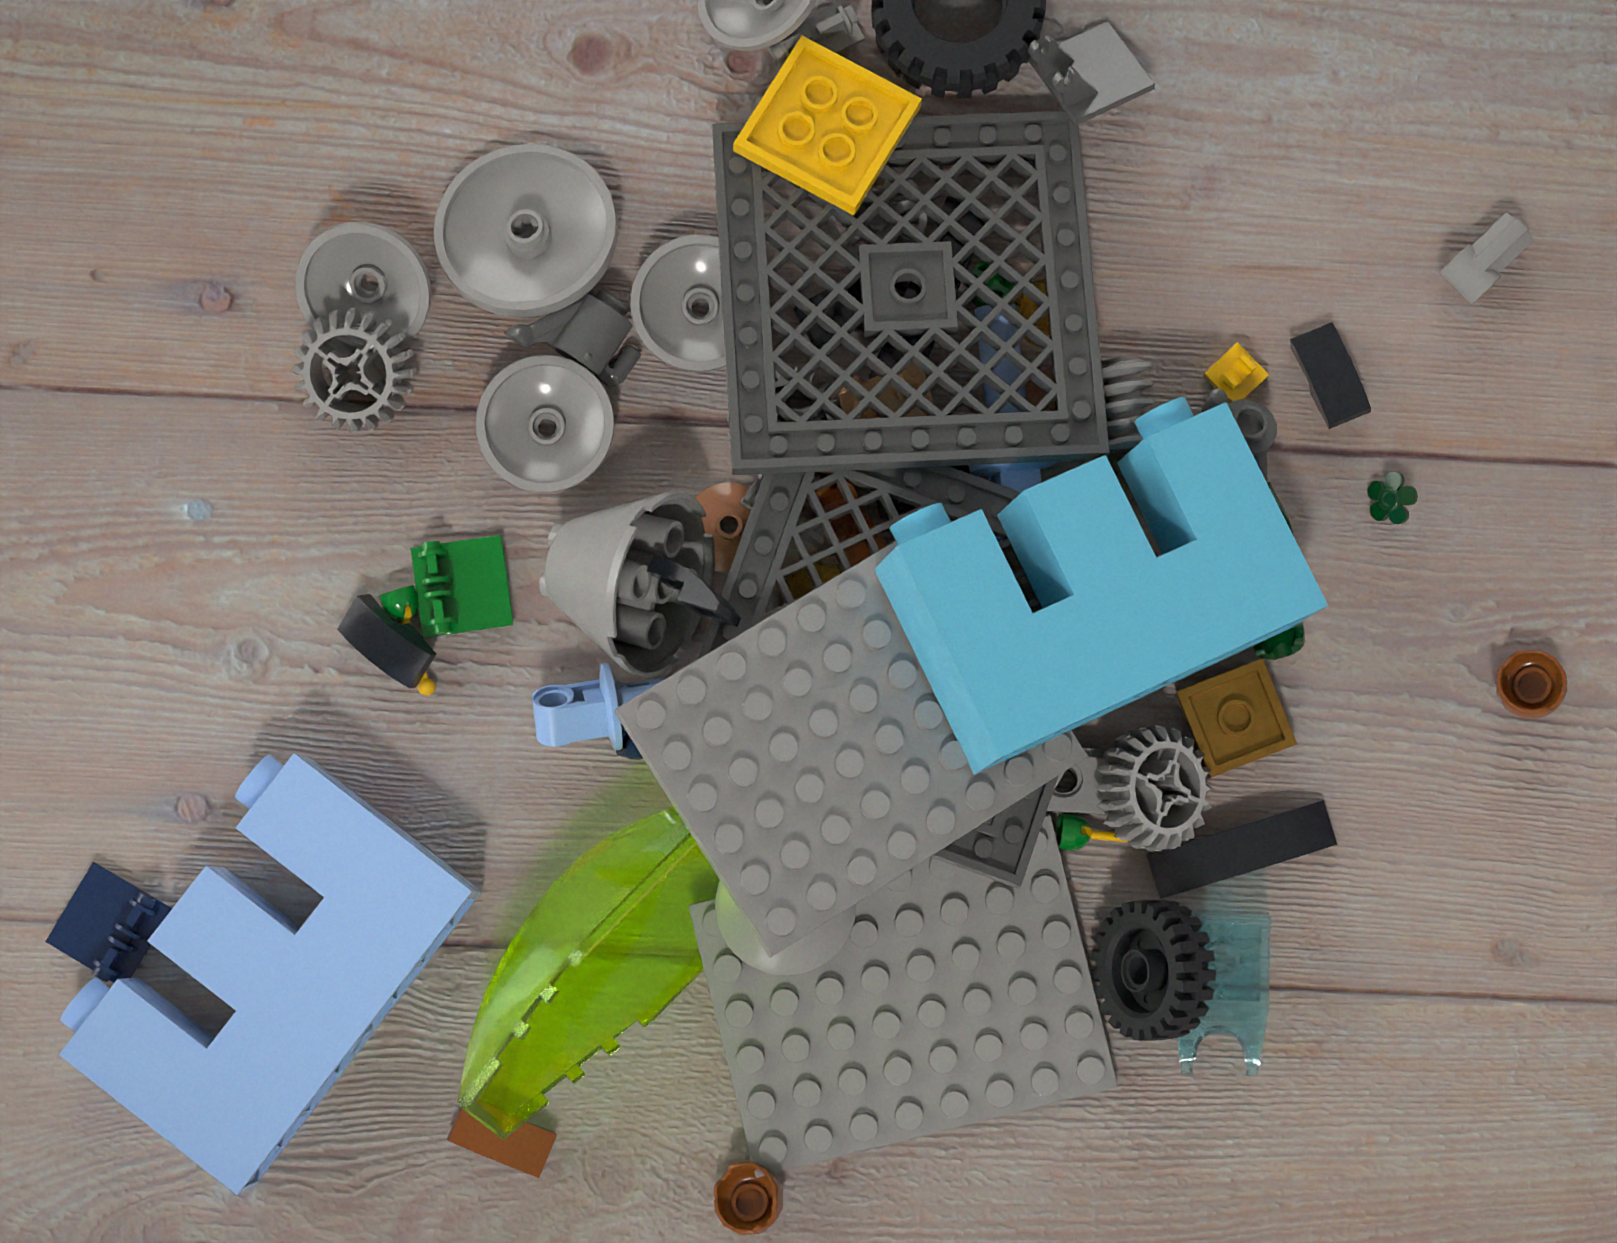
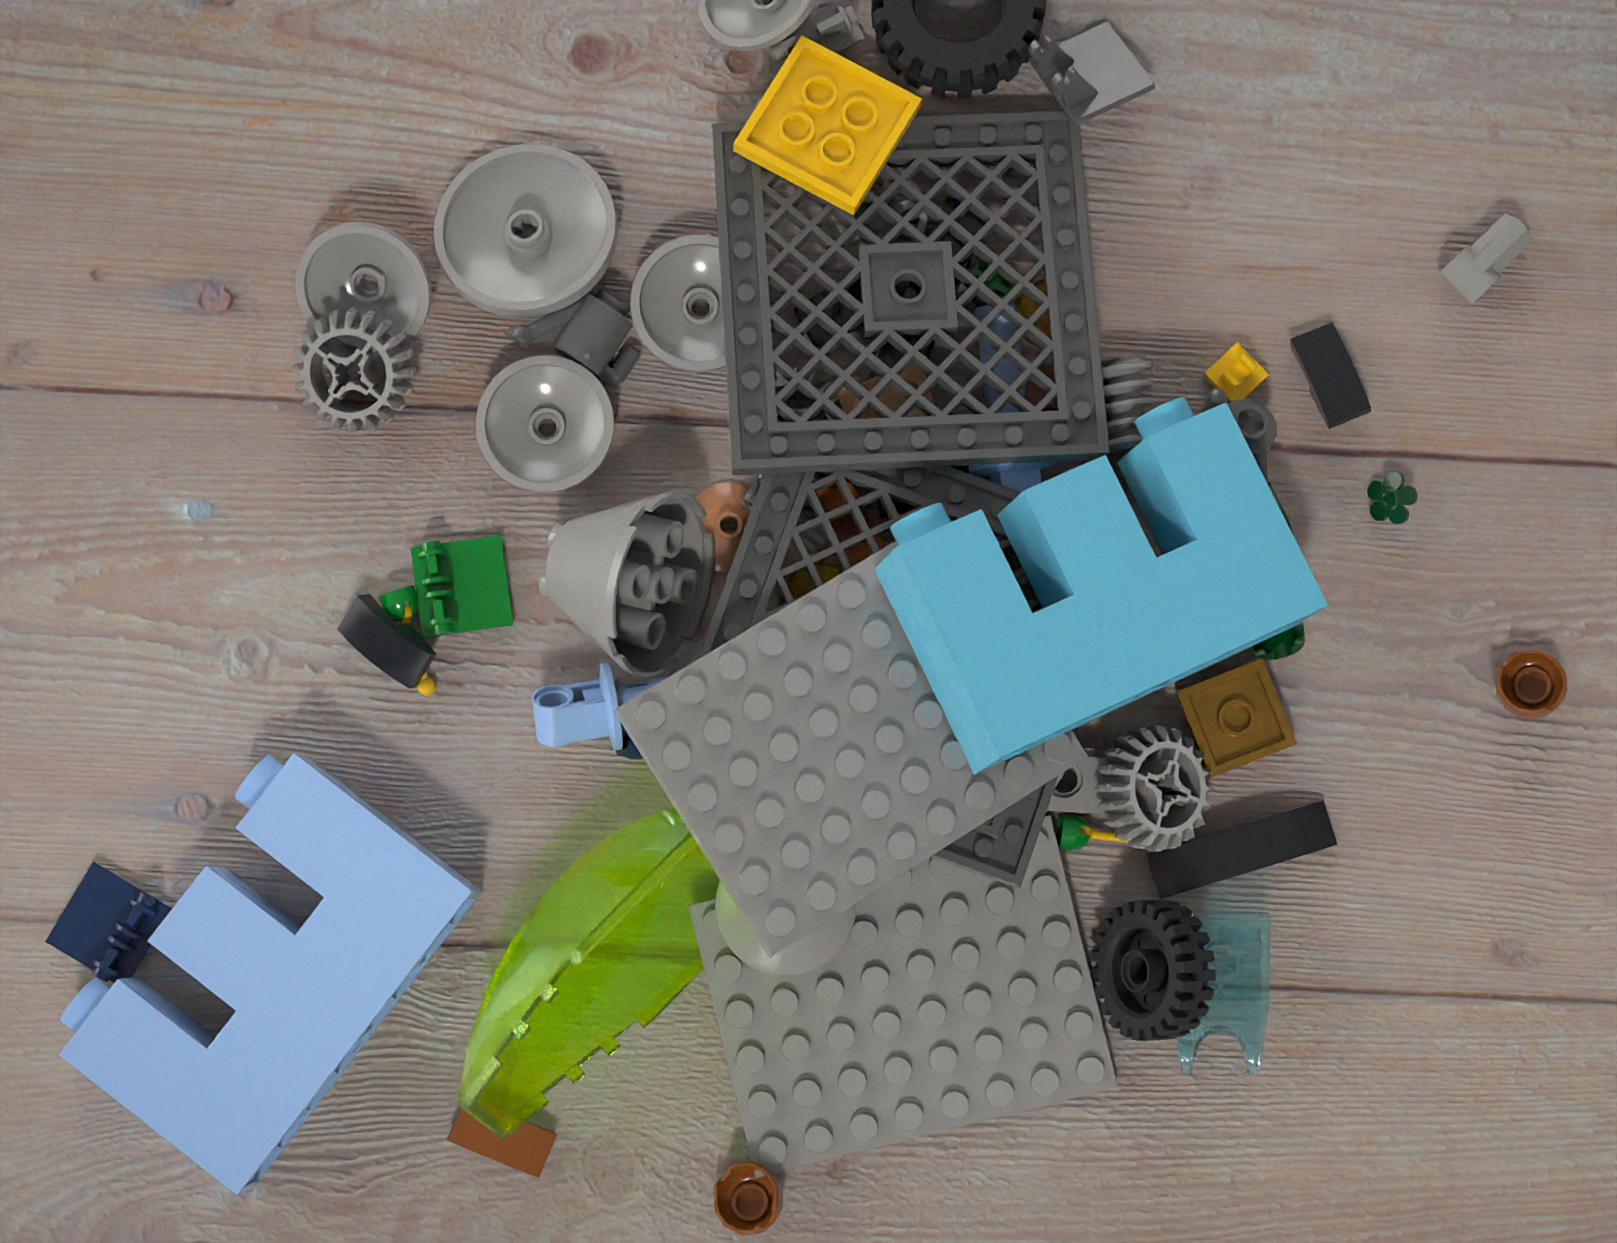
black slope [647,554,741,627] -> none

